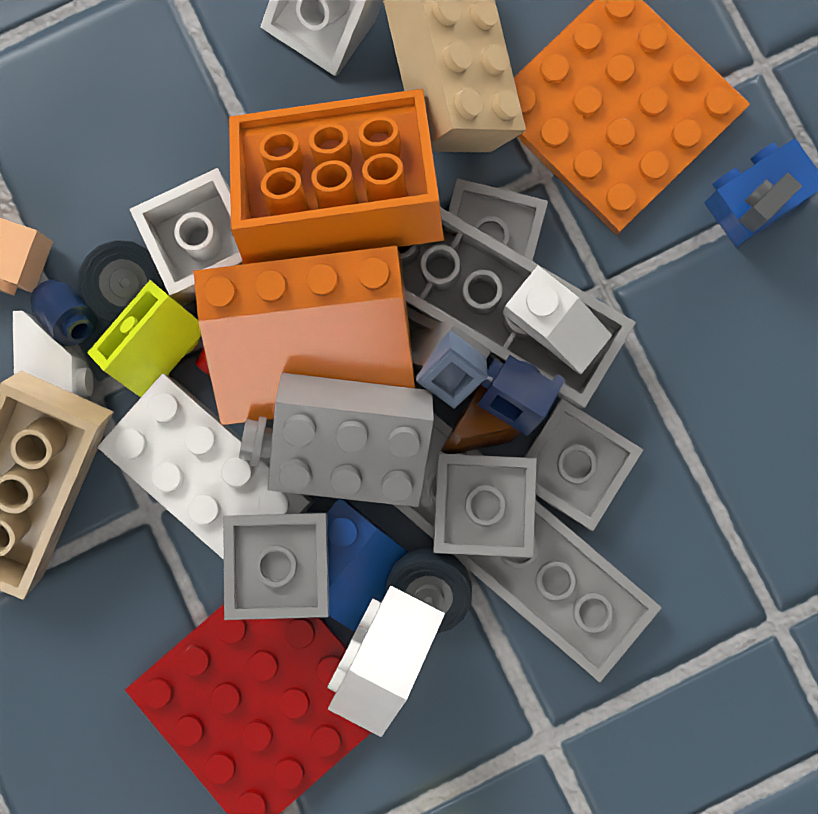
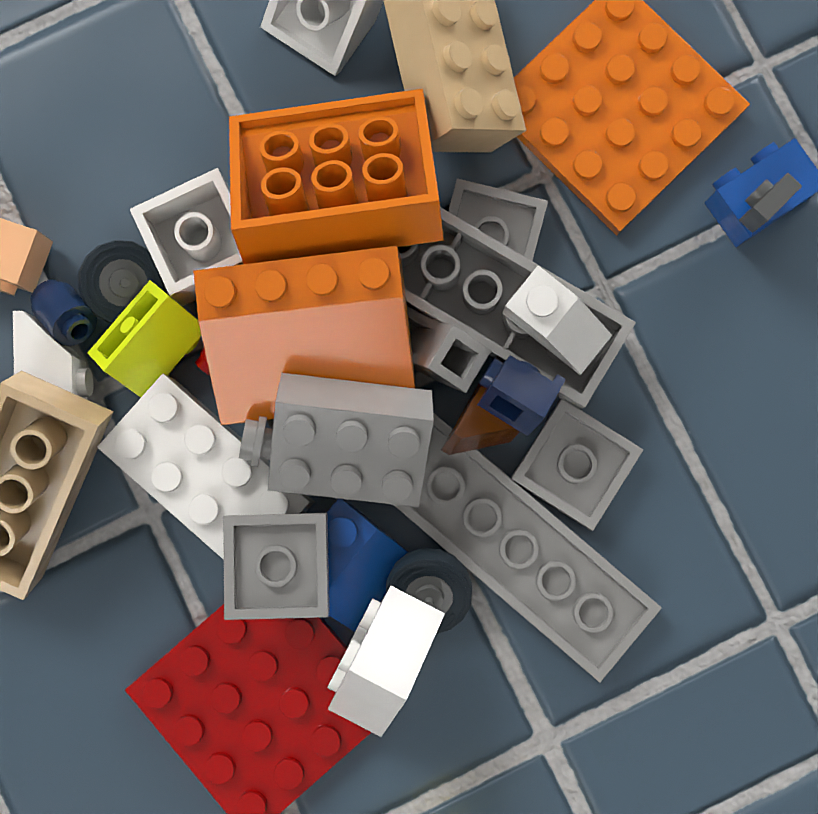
sand blue slope [416,331,488,408] -> none
light grey plate [433,453,537,558] -> none

